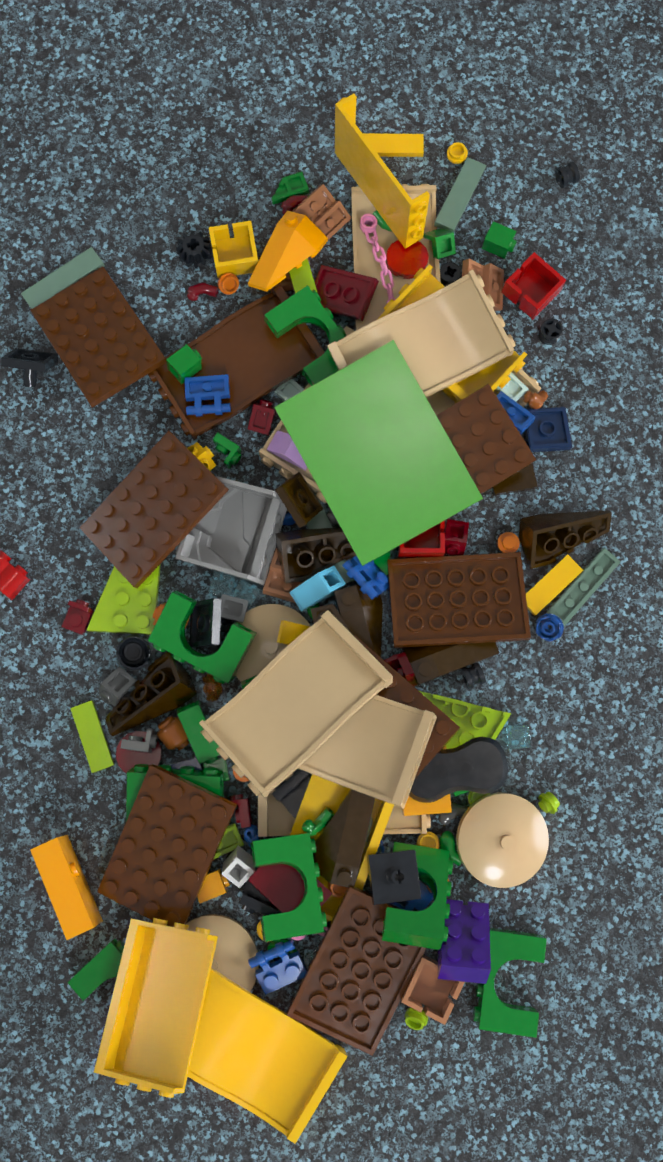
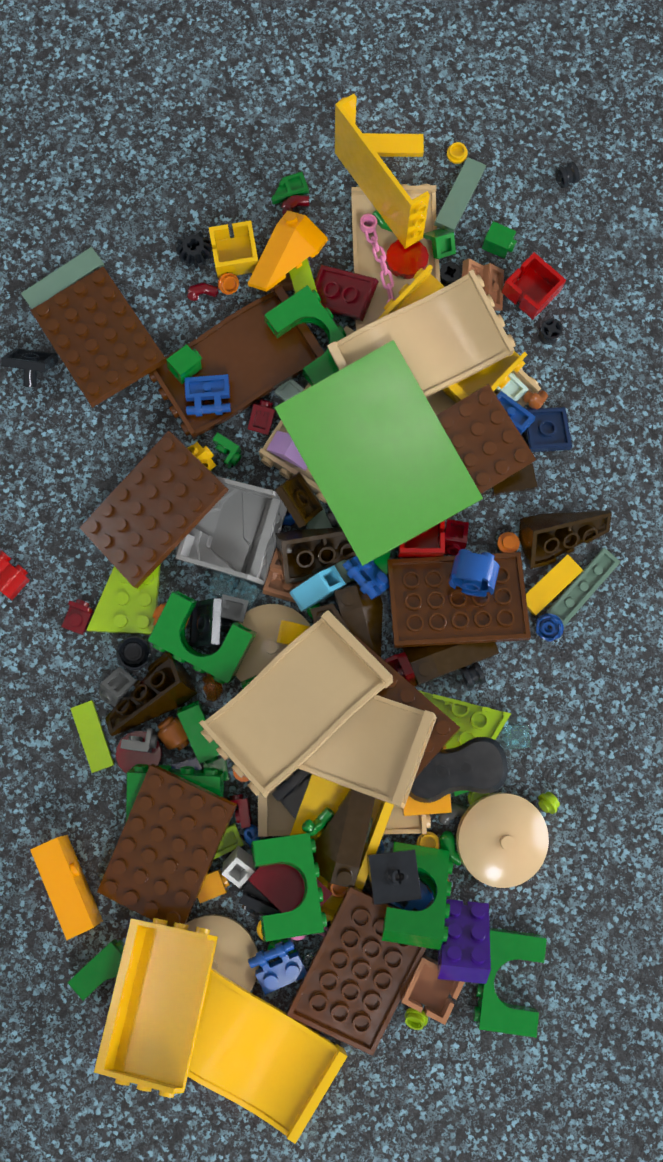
nougat slope [292,184,352,240] -> none
none -> blue brick [449,549,500,597]

